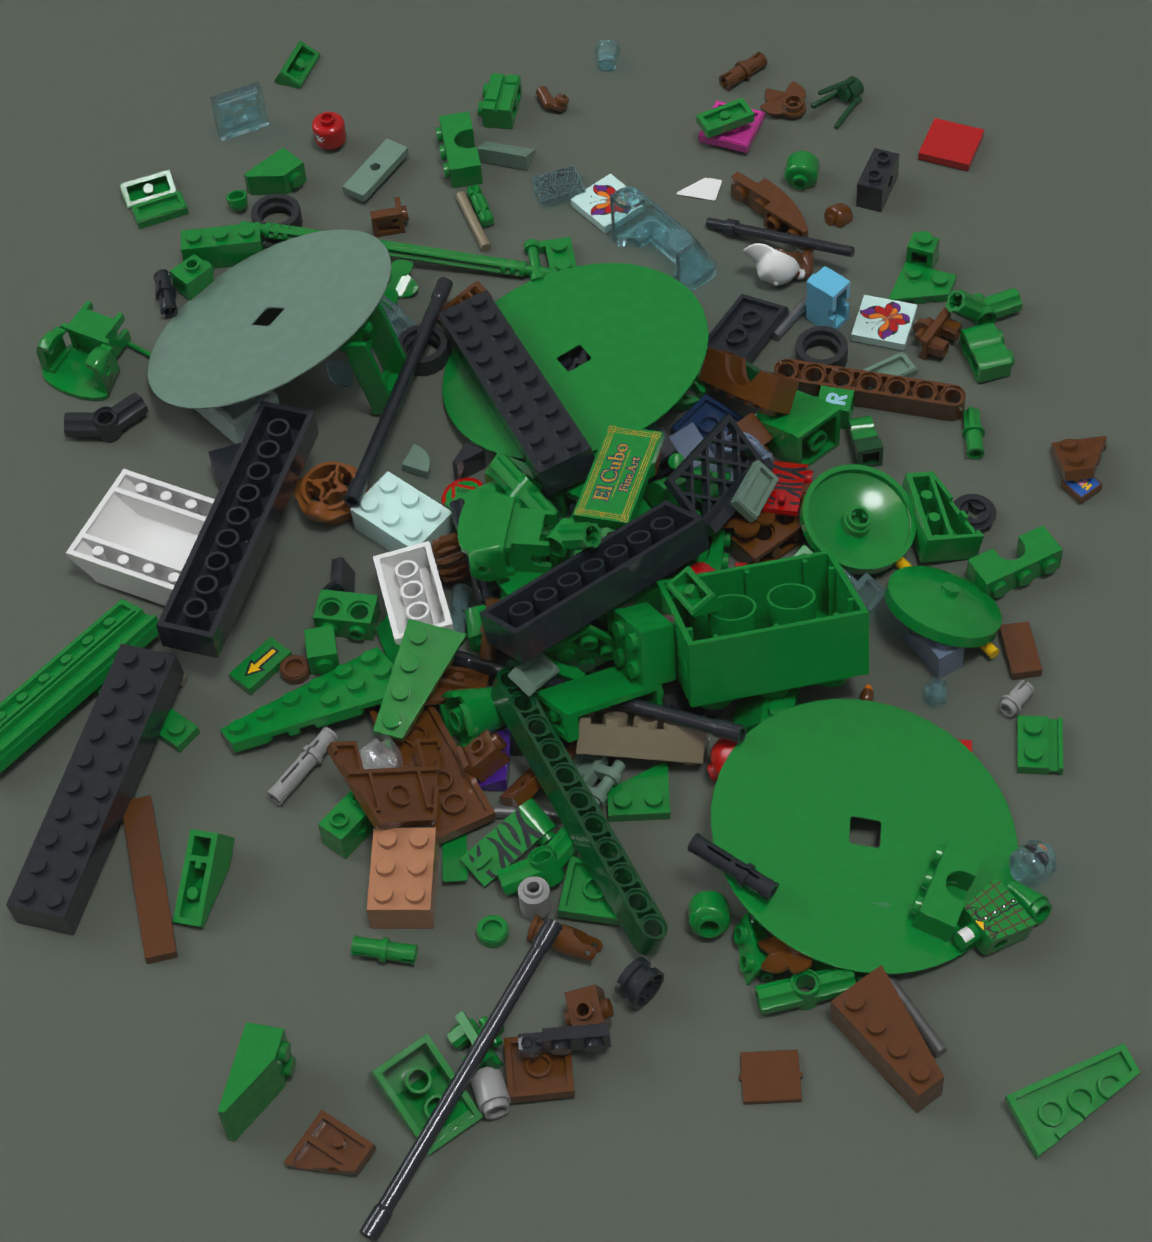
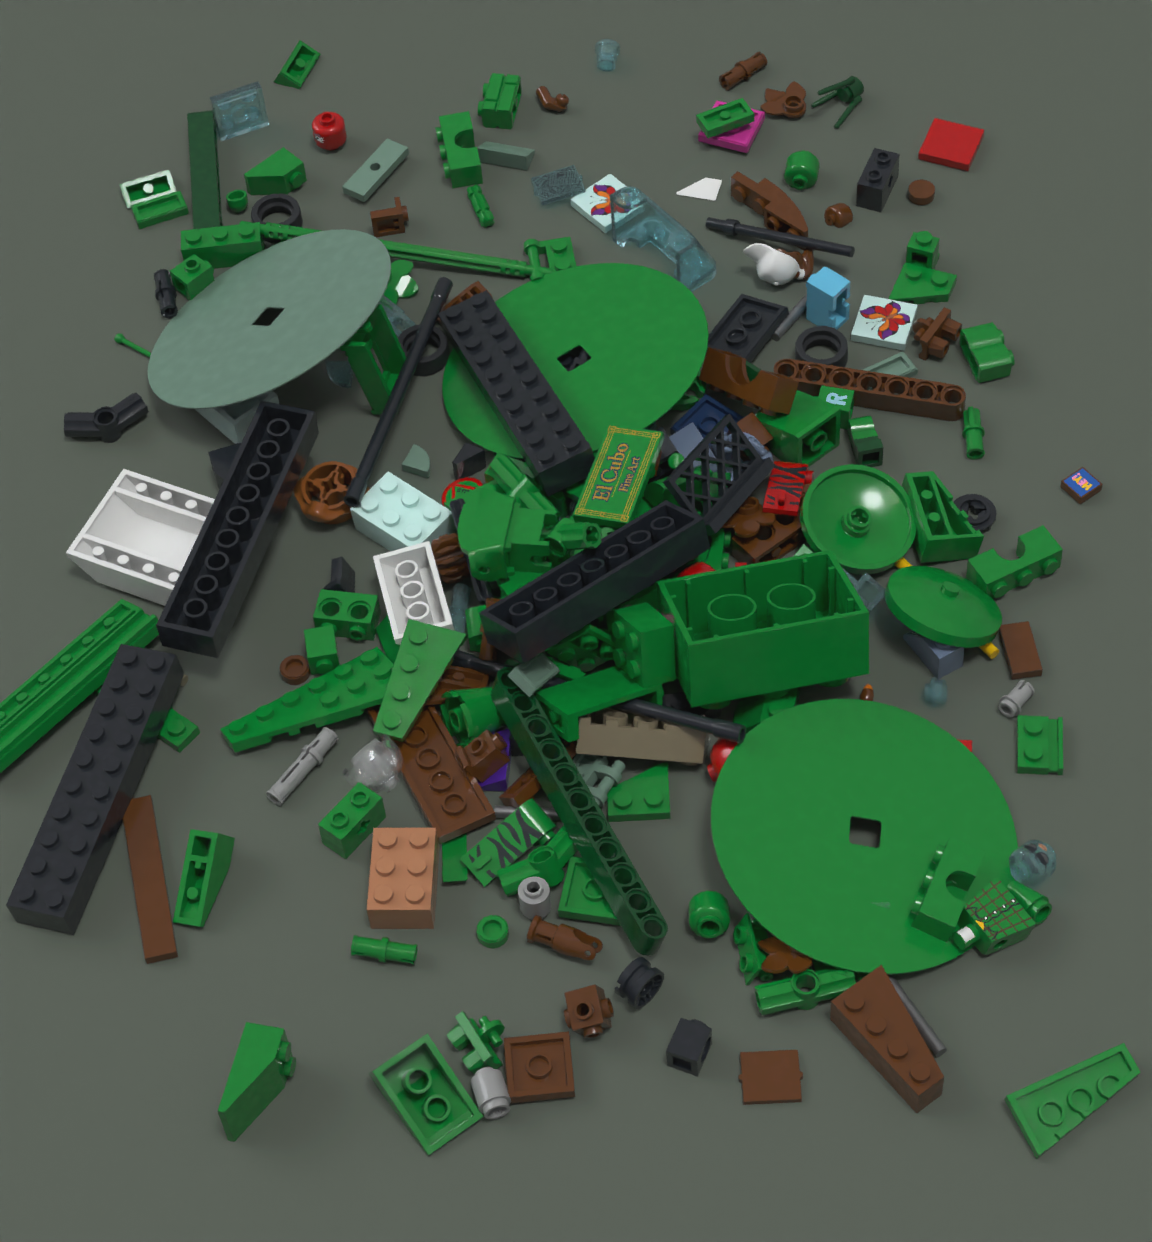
green piece [36,301,131,401] -> none
green tile [229,637,292,695] -> none
reddish brown wing [283,1110,377,1176] -> none
reddish brown wing [327,737,442,829] -> none
black piece [359,918,563,1242] -> none
dark tan bar [456,191,491,252] -> none
black hinge [518,1023,611,1058] -> none
green slope [665,566,725,617] -> none
black pin [687,833,779,901] -> none
sand green tile [730,460,779,523] -> none
green piece [946,288,1023,326] -> none
reddish brown wing [1051,436,1107,481] -> none
none -> dark green beam [187,110,223,229]
none -> black brick [666,1018,712,1077]
none -> reddish brown tile [908,179,935,205]

